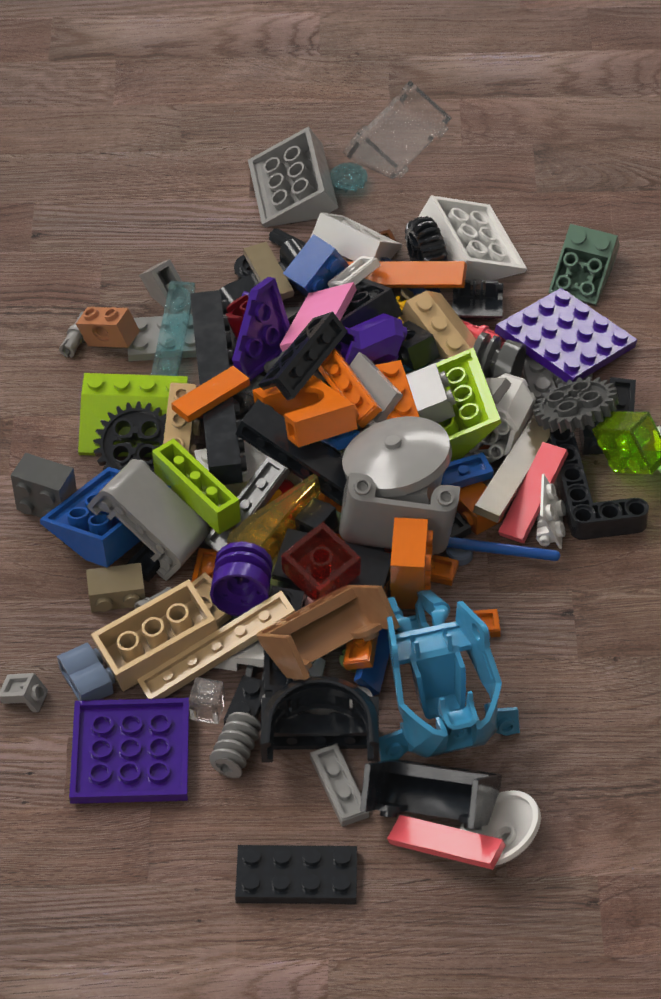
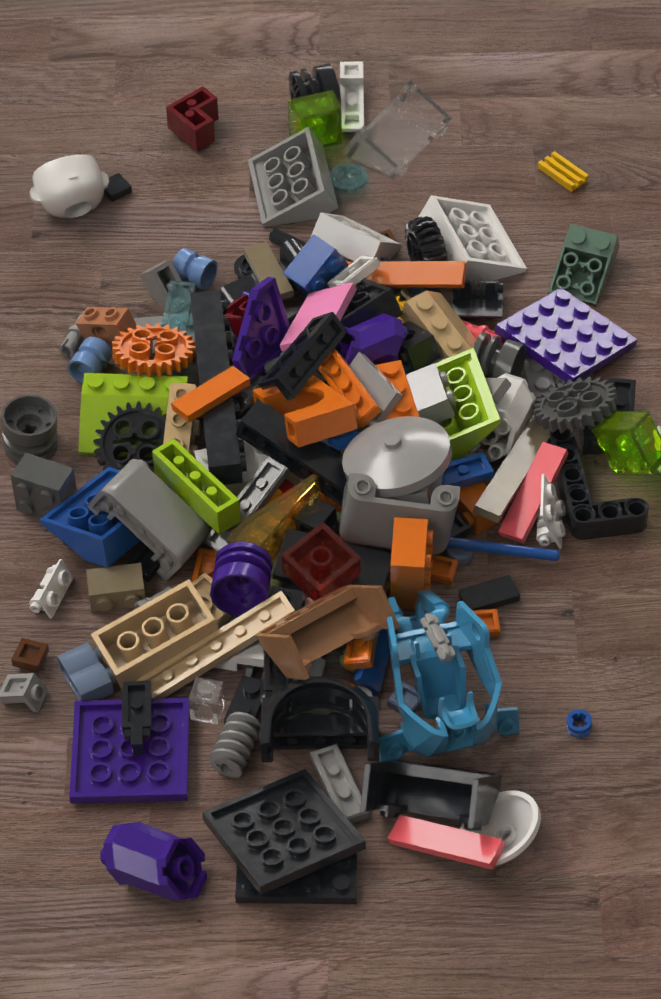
none -> dark grey wheel [1,394,58,463]
none -> reddish brown plate [11,638,49,673]
none -> white hinge [29,559,74,619]
none -> white piece [30,155,109,218]
none -> medium blue wheel [67,337,112,384]
none -> dark purple brick [100,822,207,901]
none -> black tile [104,173,132,202]
none -> orange gear [112,323,196,377]
none -> black hinge [122,681,152,755]
none -> dark red brick [166,86,219,152]
none -> medium blue wheel [172,248,218,290]
none -> black plate [202,769,366,895]
none -> clear neon green brick [288,90,342,148]
none -> black wheel [289,63,341,120]
none -> white slope [340,62,364,132]
none -> sand blue tile [387,682,421,713]
none -> light grey axle [420,613,456,663]
none -> black tile [458,575,520,611]
none -> yellow tile [538,151,589,192]
none -> blue bush [566,709,592,738]

